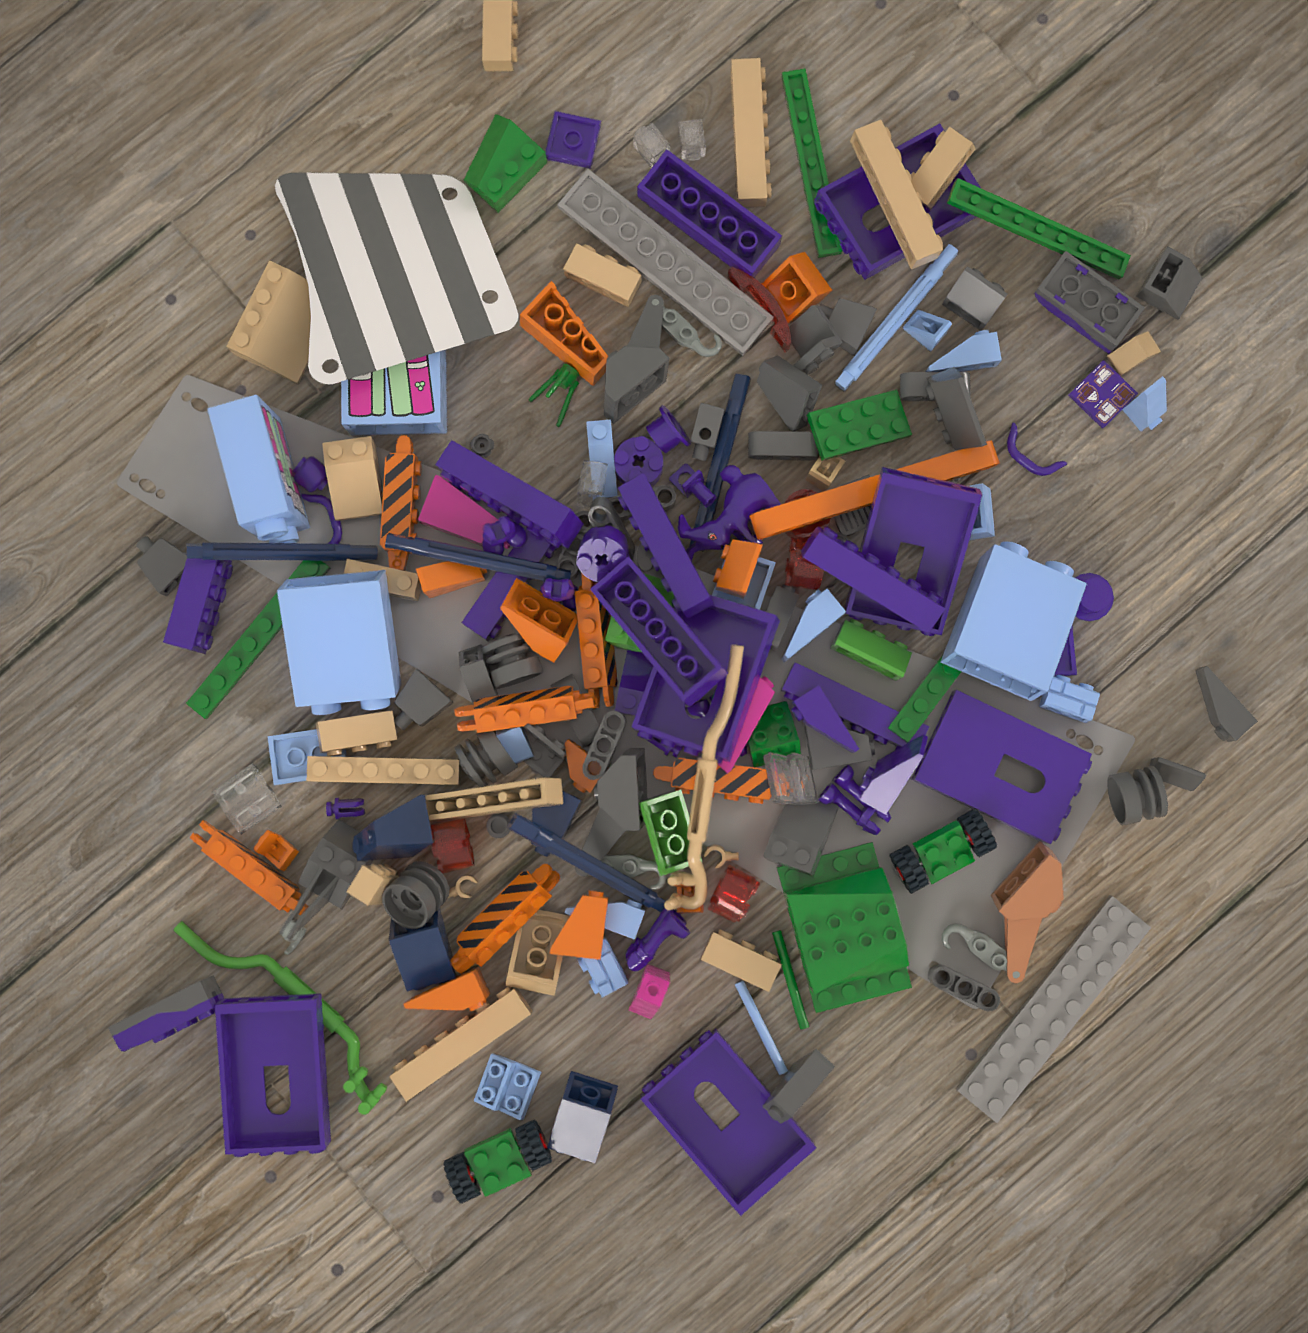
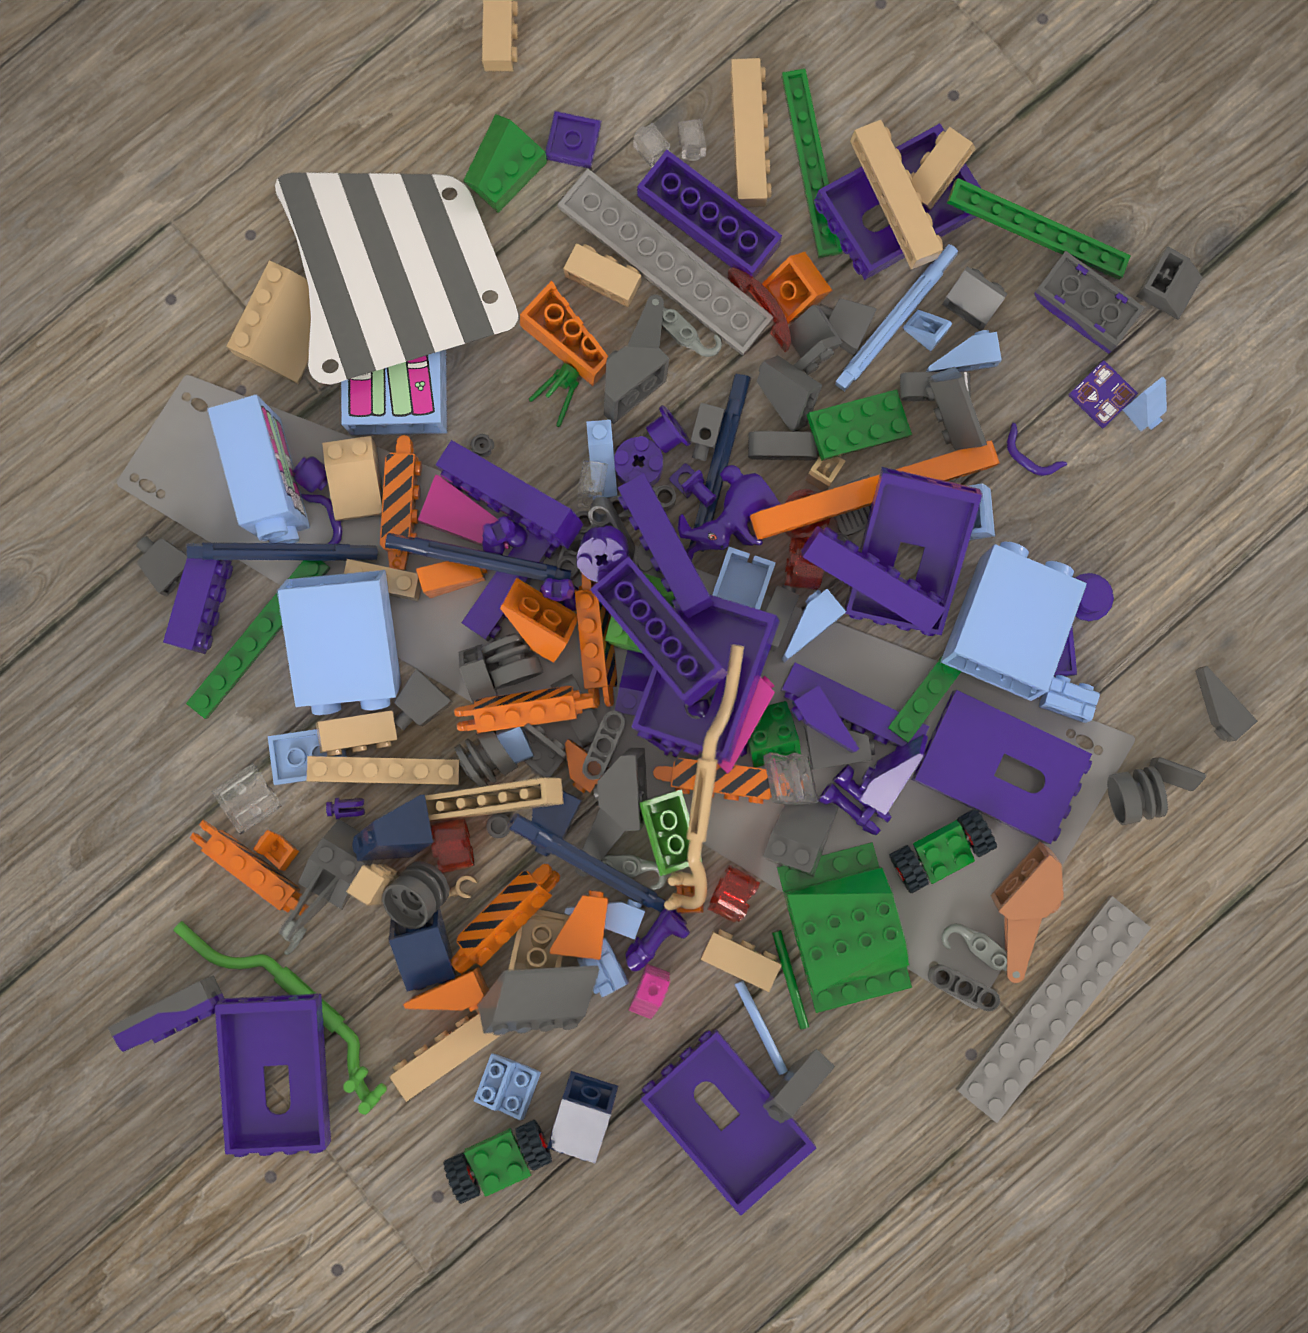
tan piece [704,844,739,868] -> none
orange slope [713,539,762,599] -> none
bright green slope [830,619,912,681] -> none
tan slope [1107,332,1161,376] -> none
none -> dark grey slope [478,966,599,1035]

